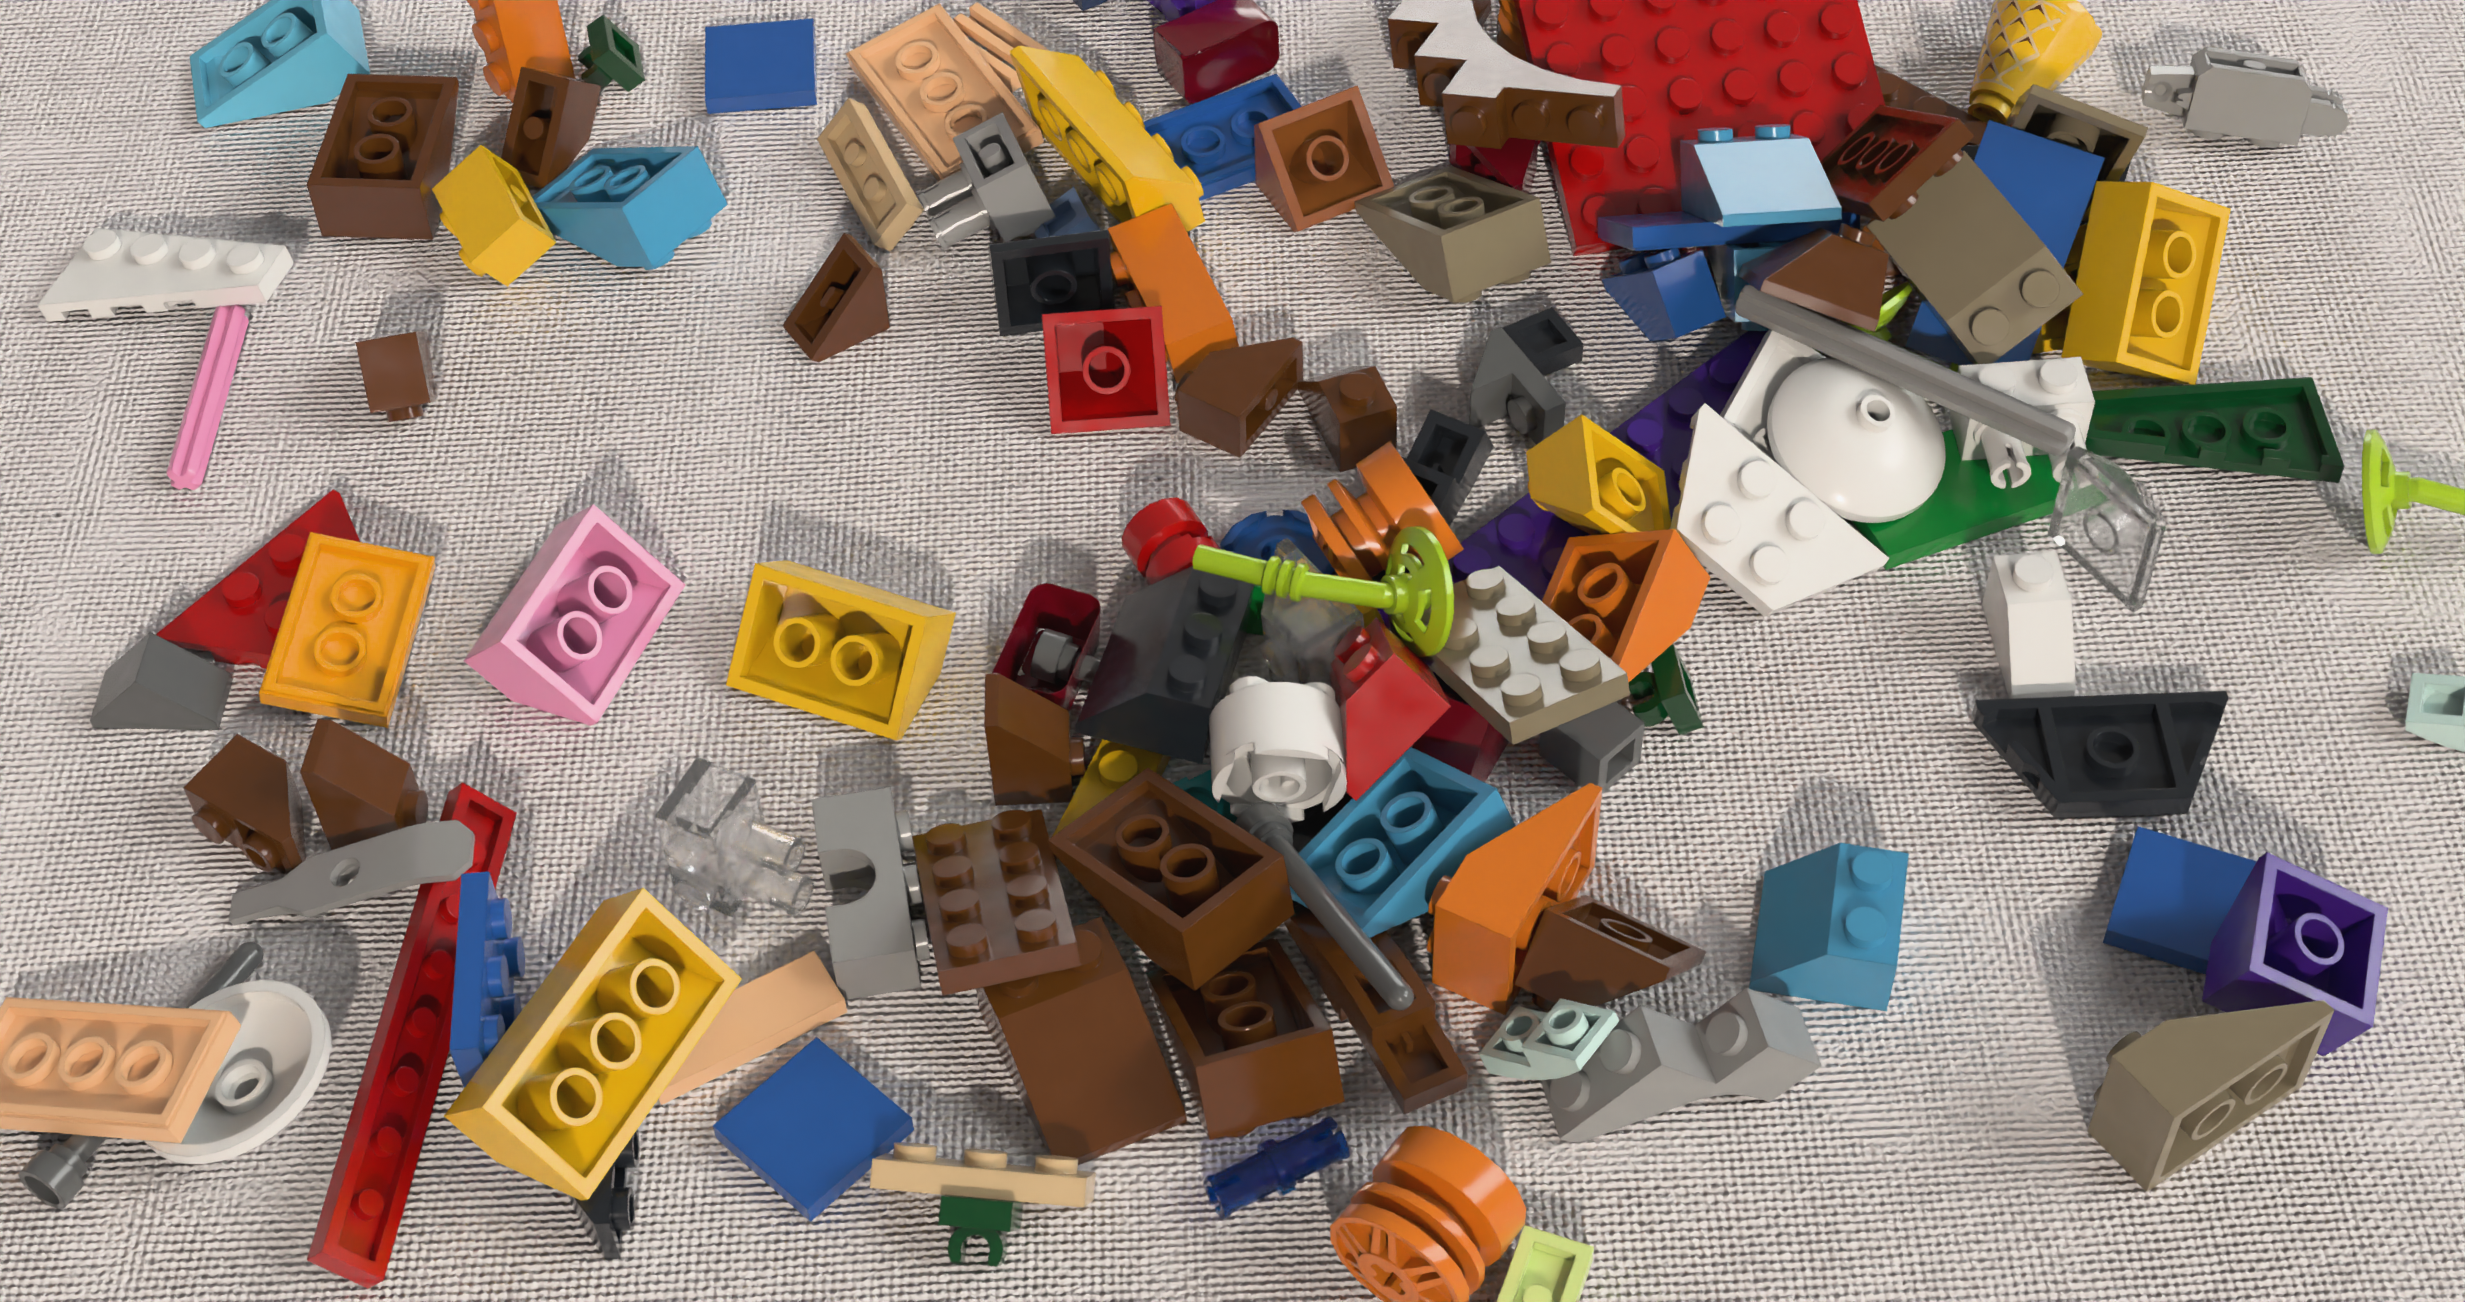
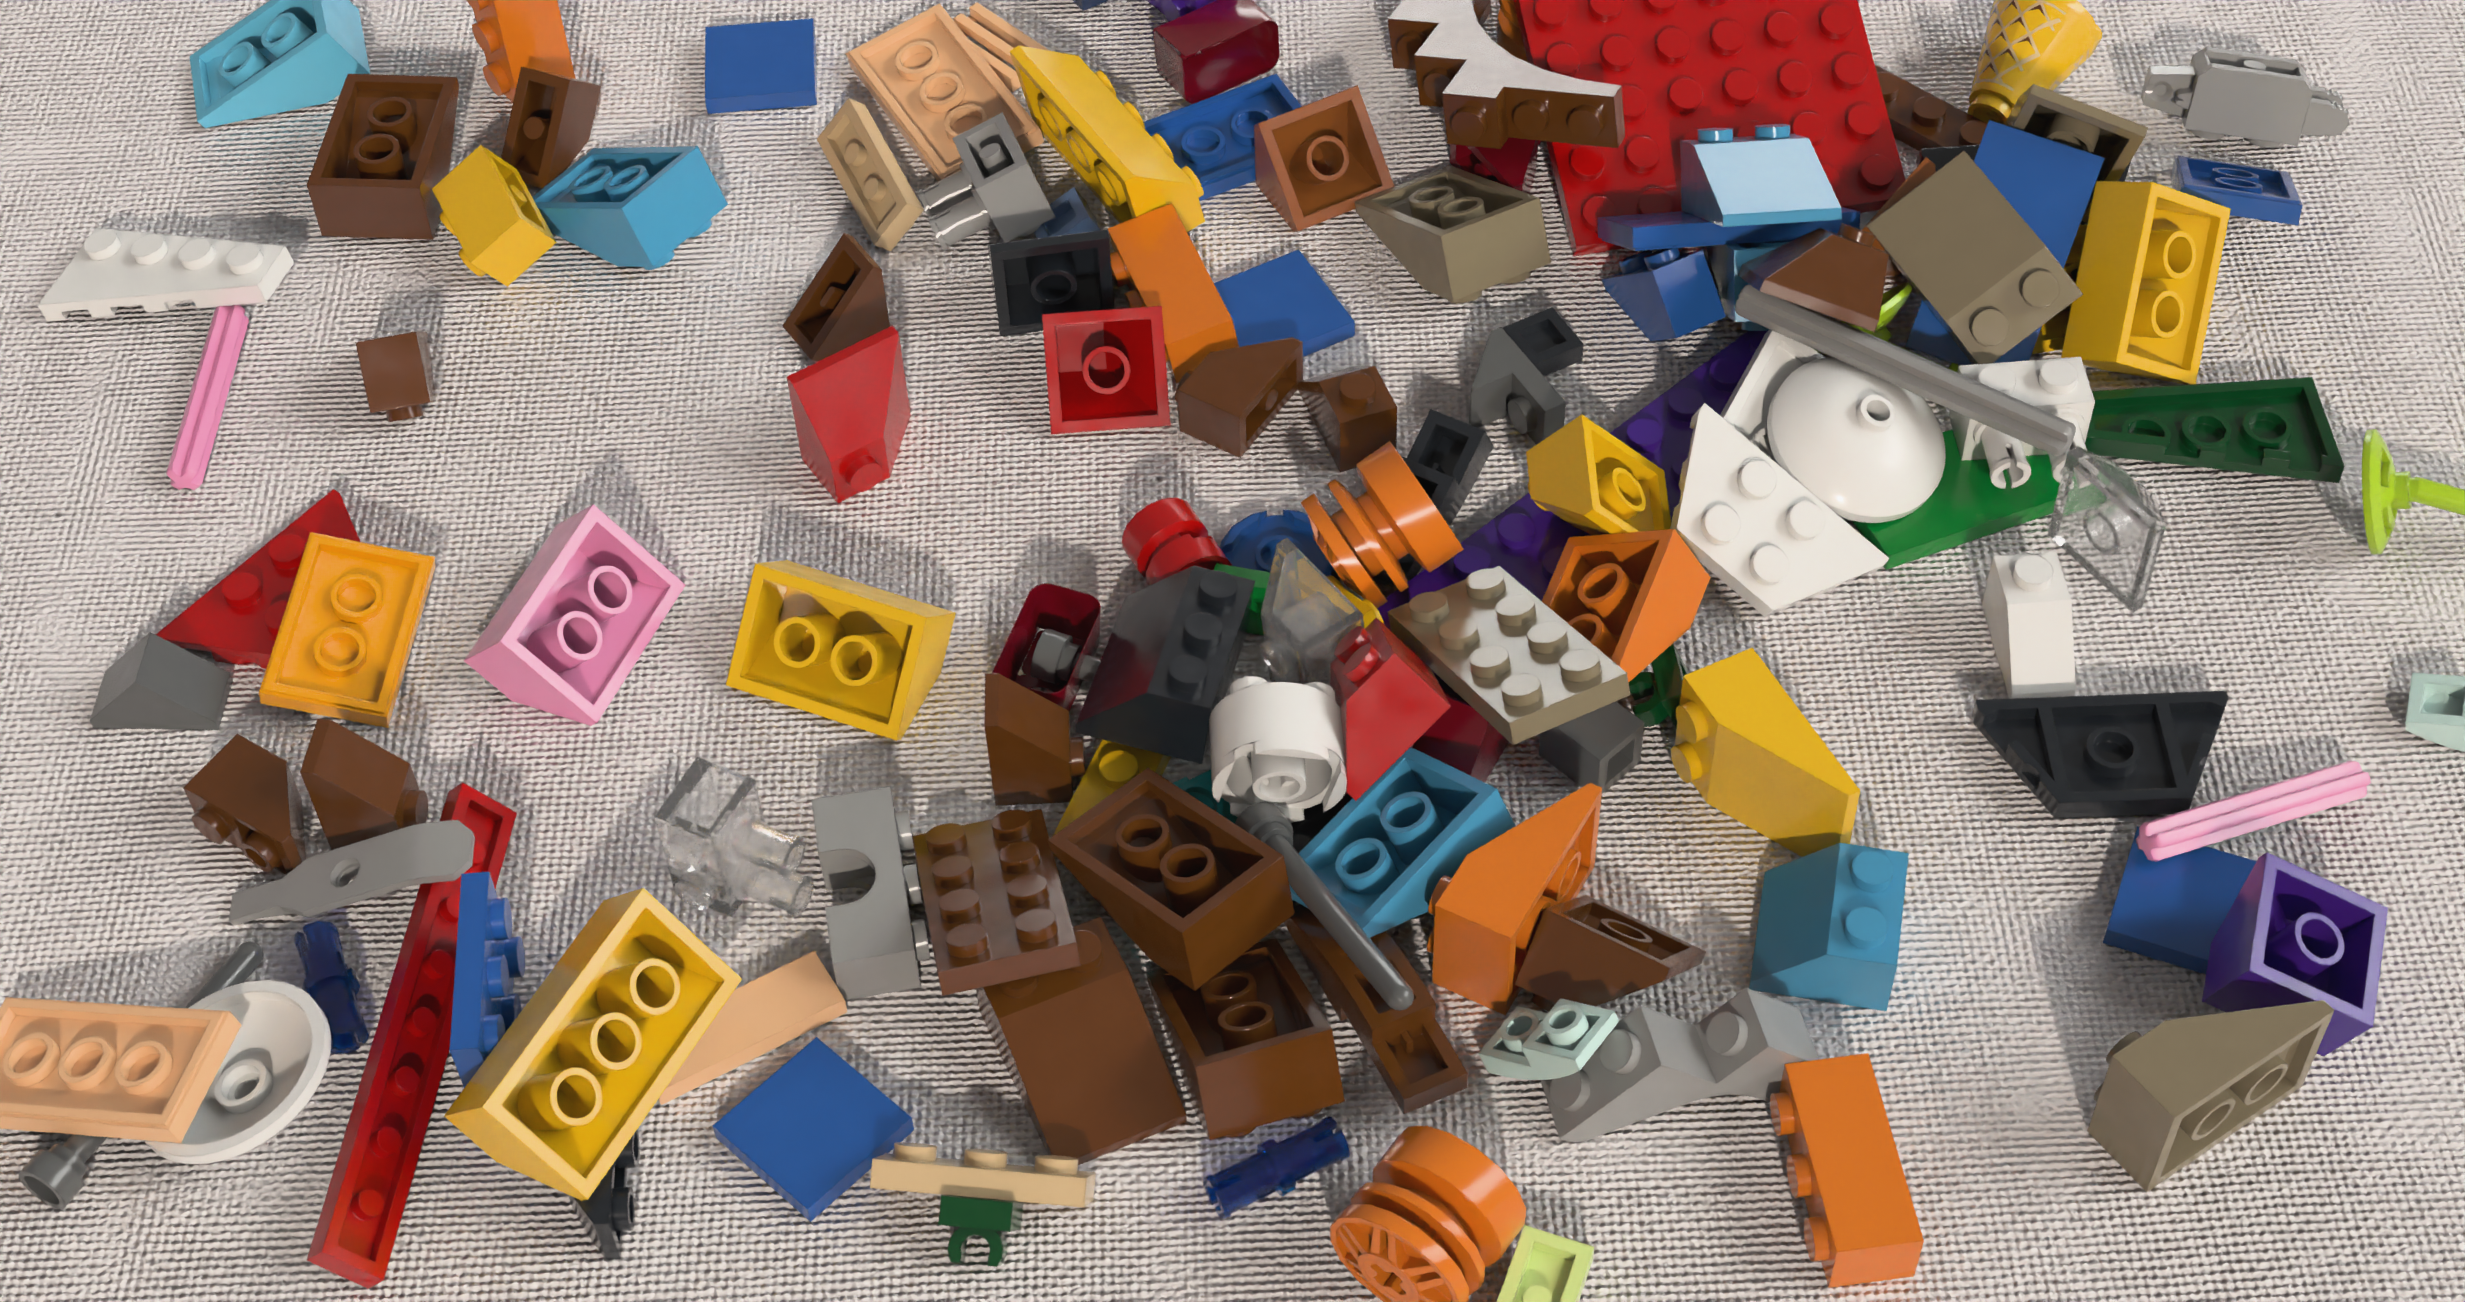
dark green tile [578,15,645,92] -> none
lime dish [1193,526,1454,657] -> none
reddish brown plate [1820,105,1974,222] -> none
none -> clear blue pin [294,921,369,1054]
none -> red slope [787,325,911,503]
none -> blue tile [1214,249,1355,357]
none -> yellow slope [1671,648,1860,857]
none -> orange brick [1770,1053,1924,1288]
none -> bright pink axle [2136,760,2371,862]
none -> blue tile [2170,156,2303,226]

